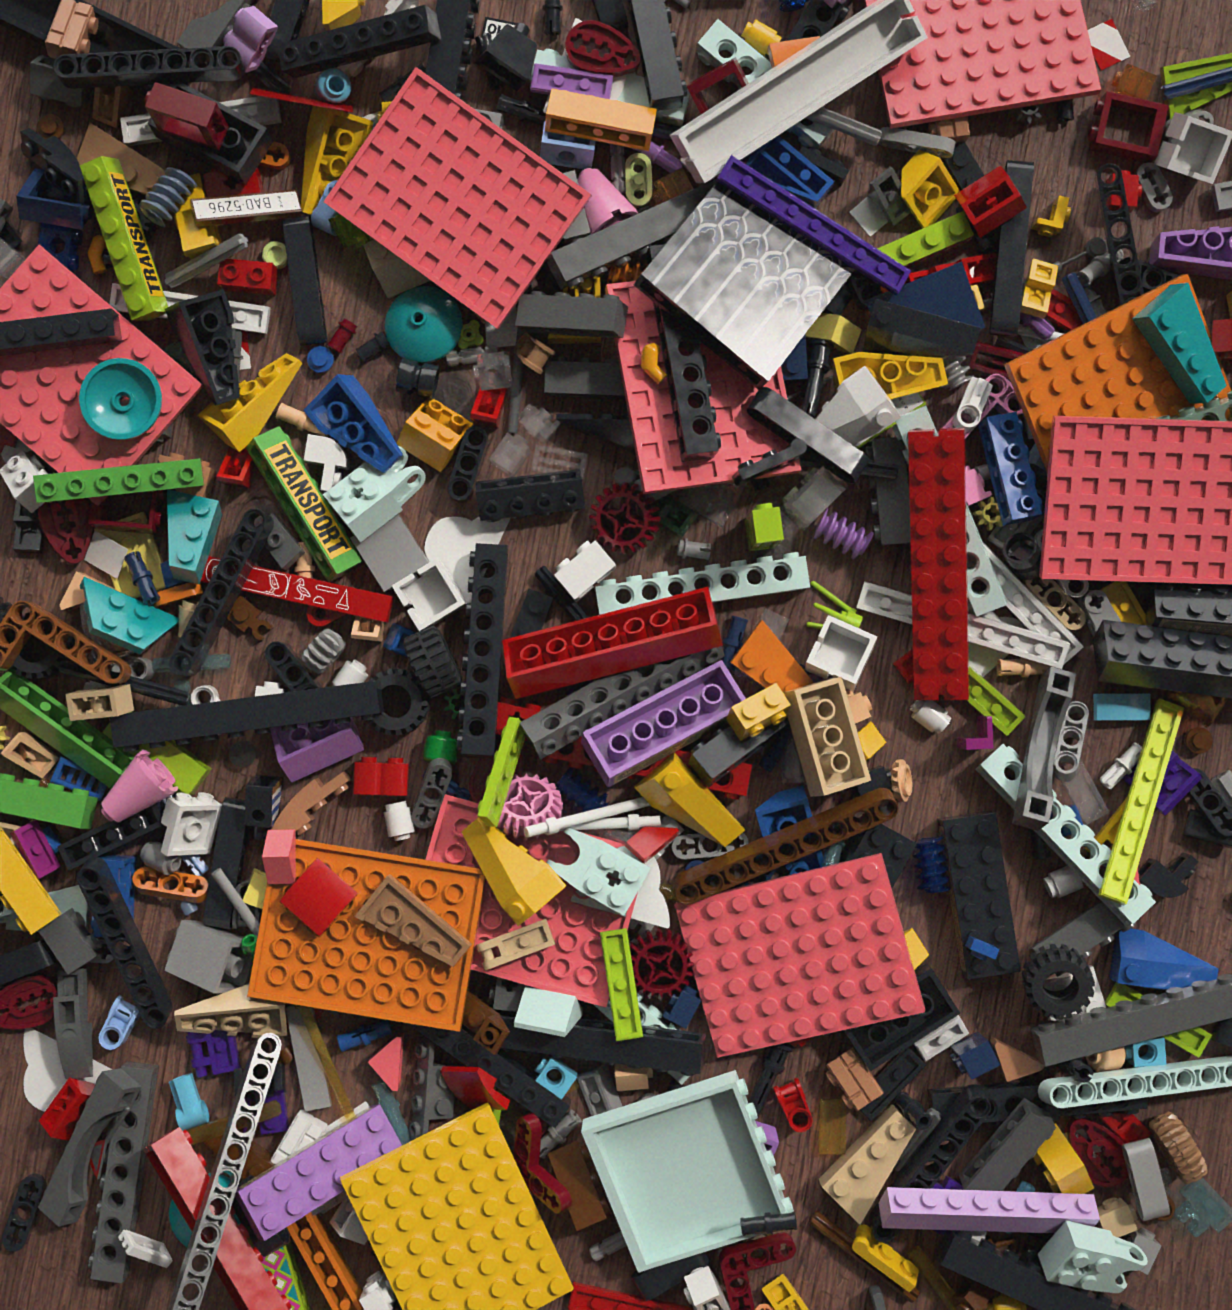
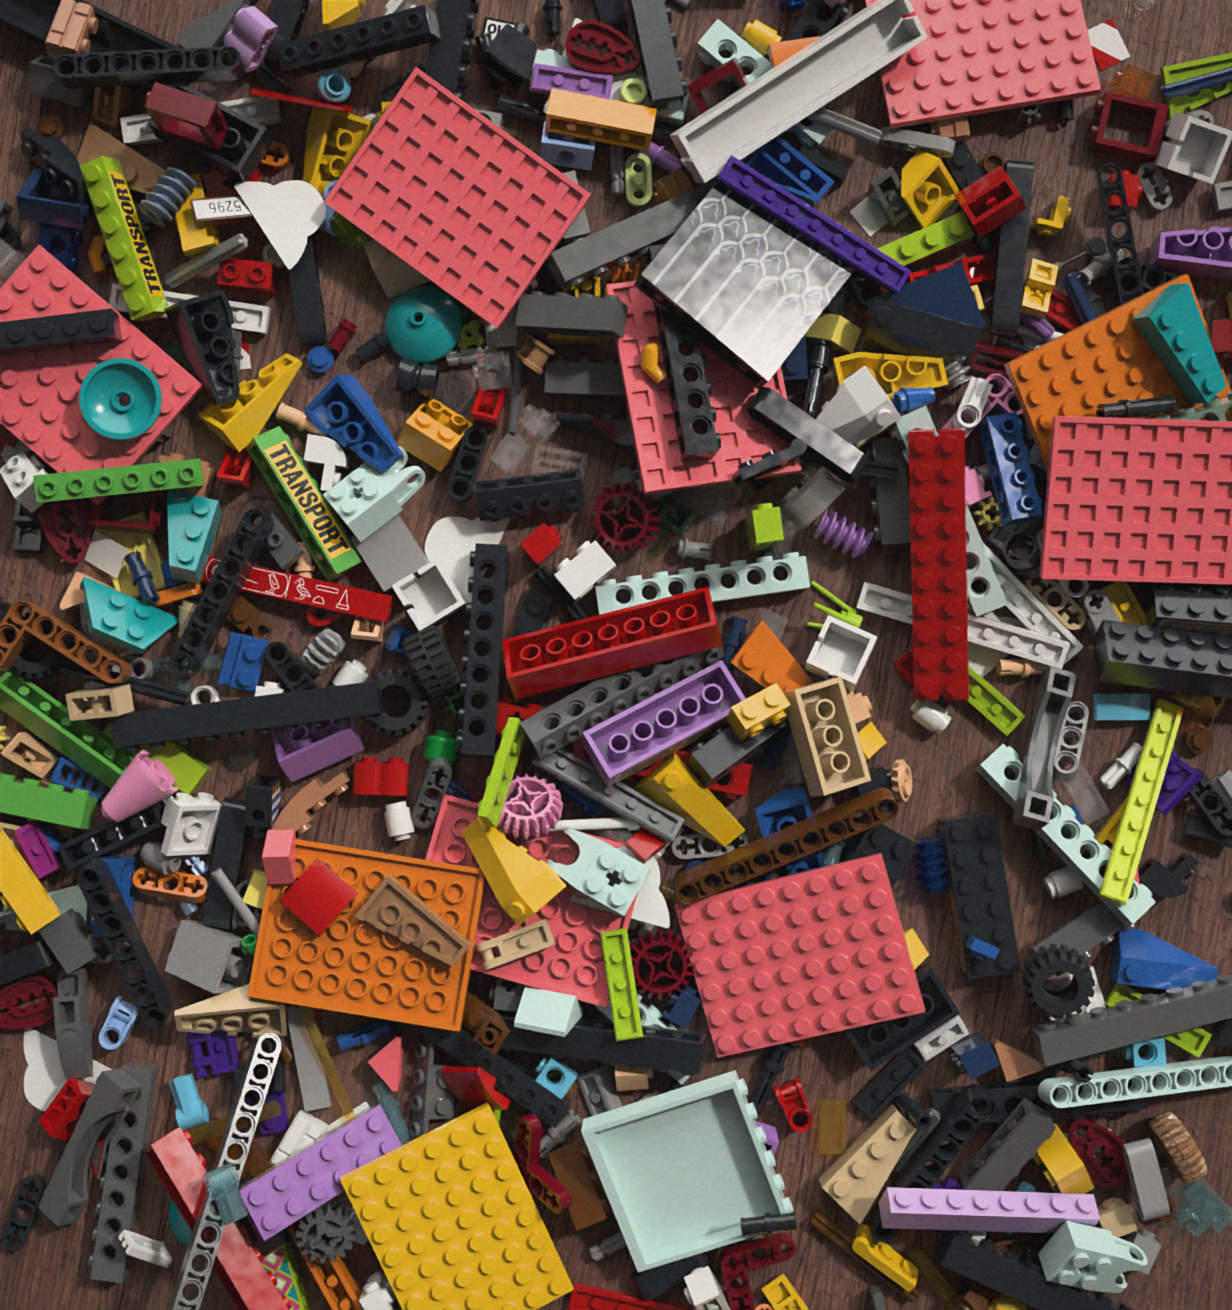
white bar [524,797,651,838] -> none
bright pink cone [577,168,638,234] -> none
nougat brick [826,1047,884,1111] -> none
magenta panel [957,716,994,750] -> none
light nougat head [1086,1046,1126,1072] -> none
red tile [1098,1112,1152,1144] -> none
none -> clear light blue piece [203,1163,248,1225]
none -> blue plate [217,631,269,692]
none -> white sticker [234,180,326,269]
none -> dark grey gear [296,1204,355,1264]
none -> red brick [520,523,563,568]
none -> dark grey tile [531,748,685,844]
none -> yellowish green tile [620,78,647,105]
none -> blue cone [893,387,935,414]
none -> reddish brown plate [979,152,1006,175]
none -> black pin [1096,395,1176,418]

